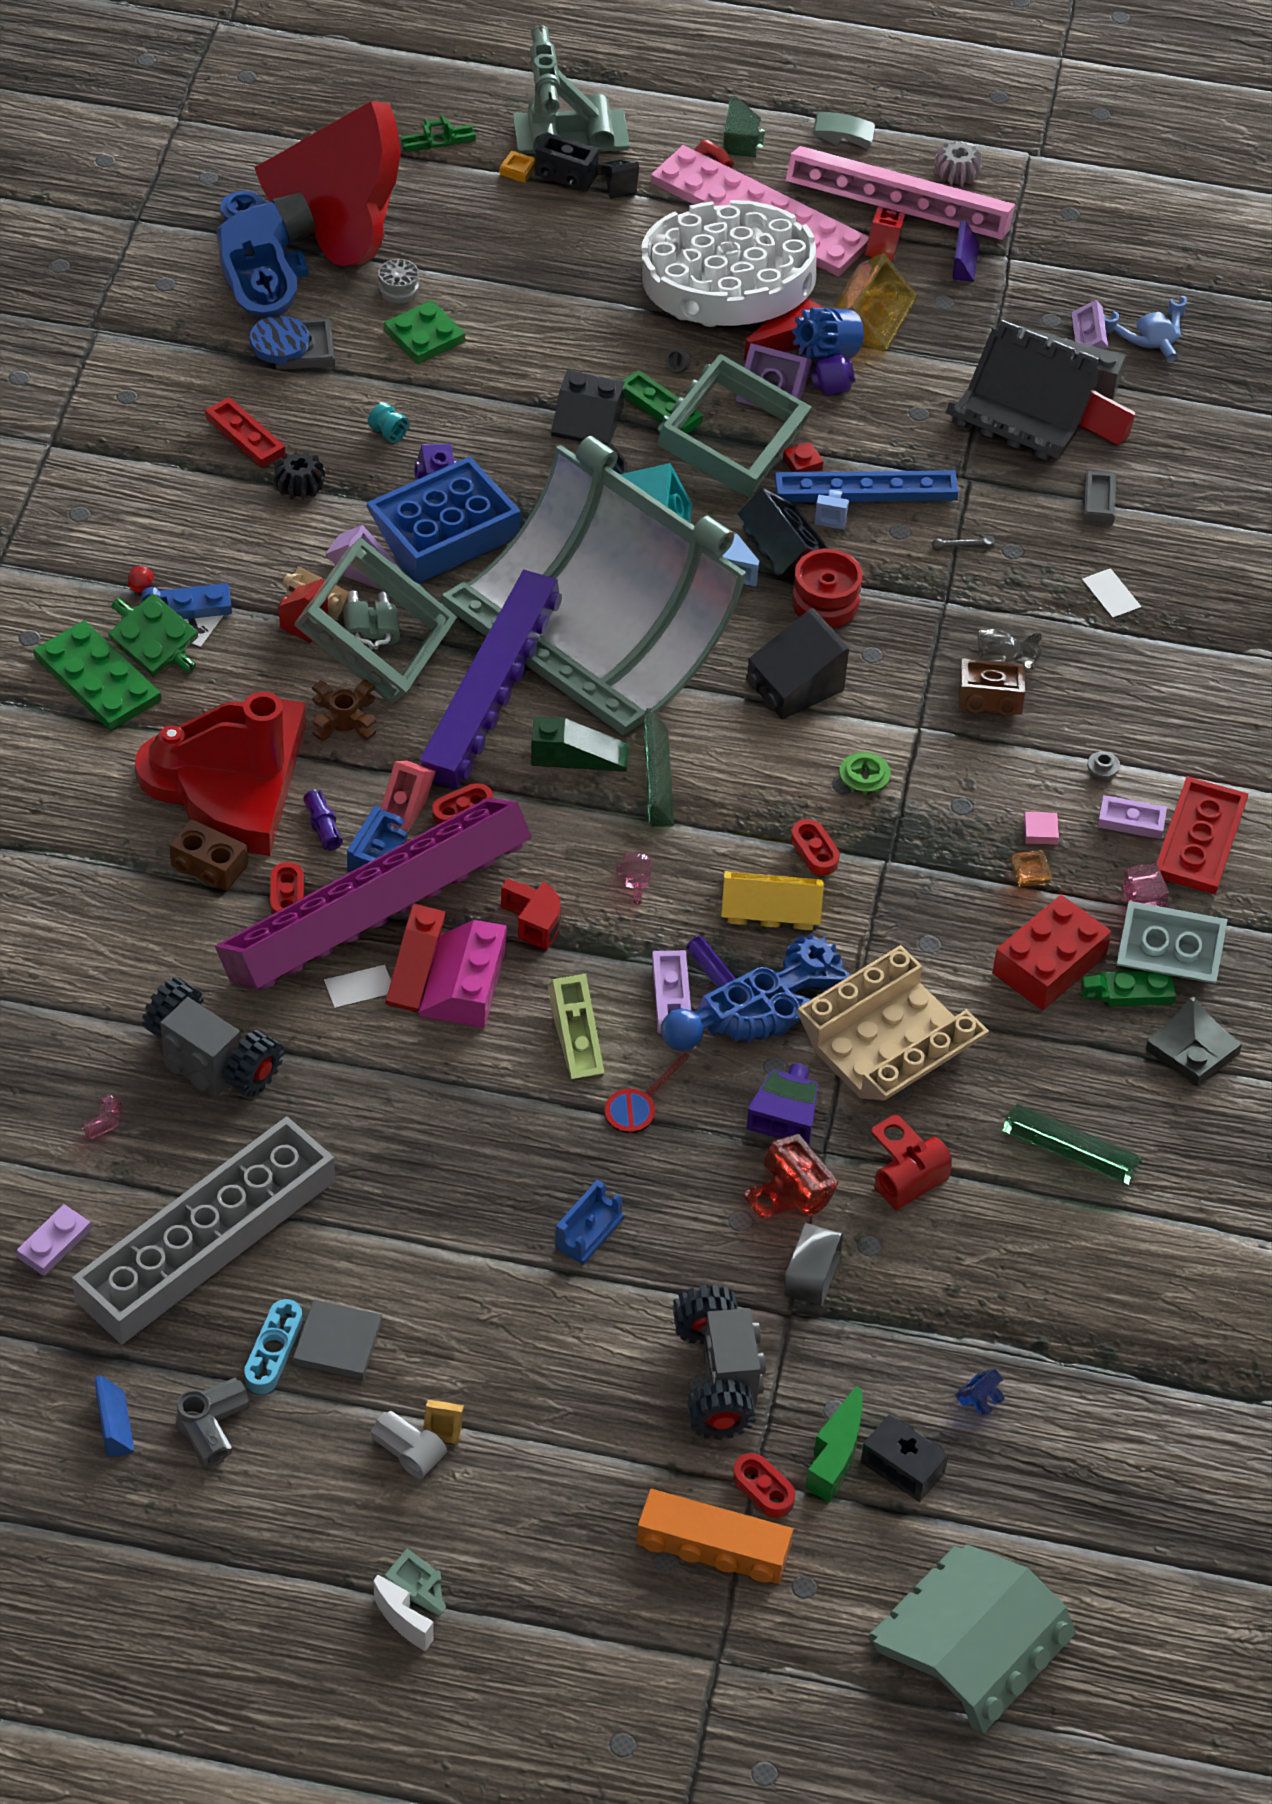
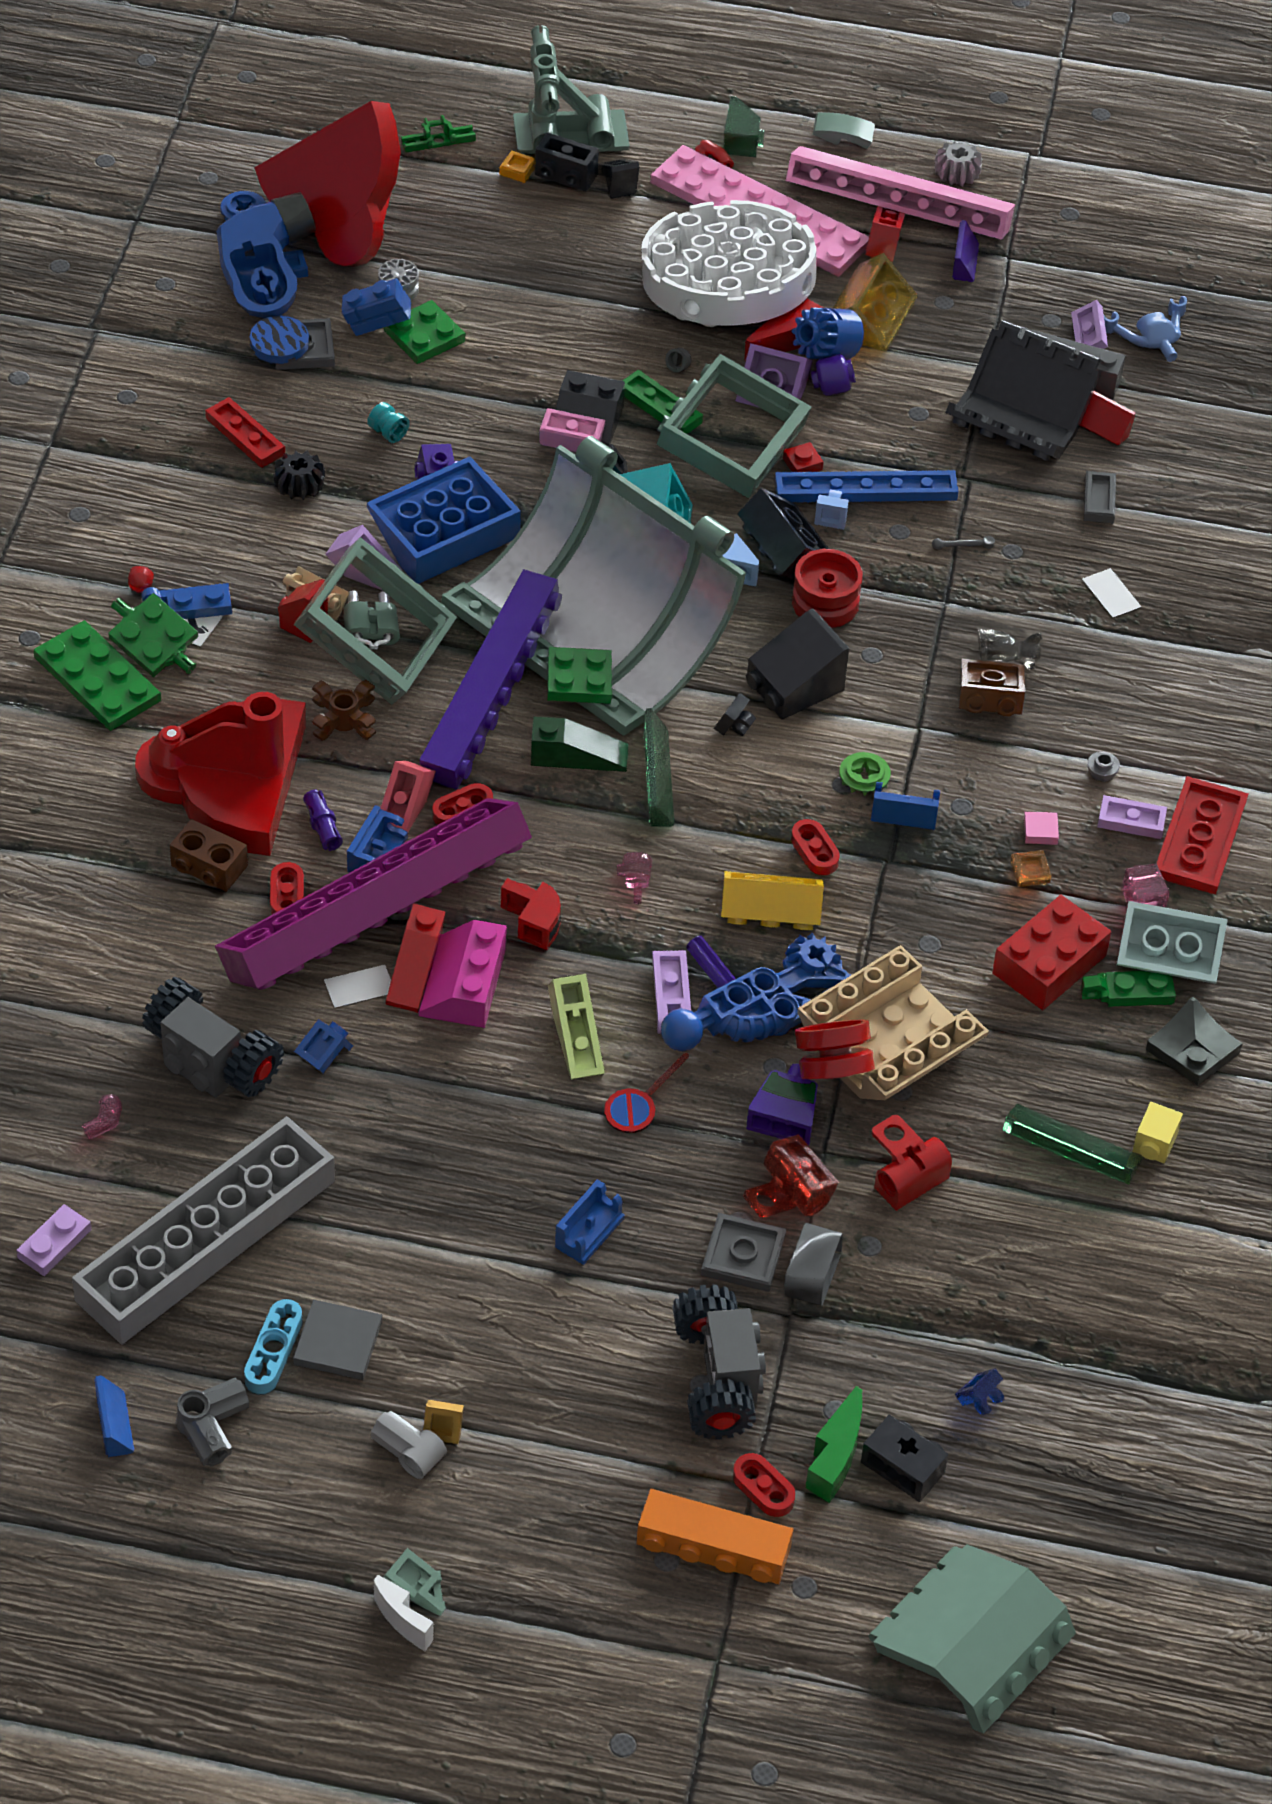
none -> blue bracket [294,1019,353,1073]
none -> blue brick [342,278,411,336]
none -> bright pink slope [539,408,605,452]
none -> green plate [547,647,612,704]
none -> dark grey tile [701,1213,786,1292]
none -> black tile [713,693,756,736]
none -> red wheel [795,1019,875,1079]
none -> blue hinge [871,782,940,830]
none -> light yellow brick [1132,1102,1183,1164]

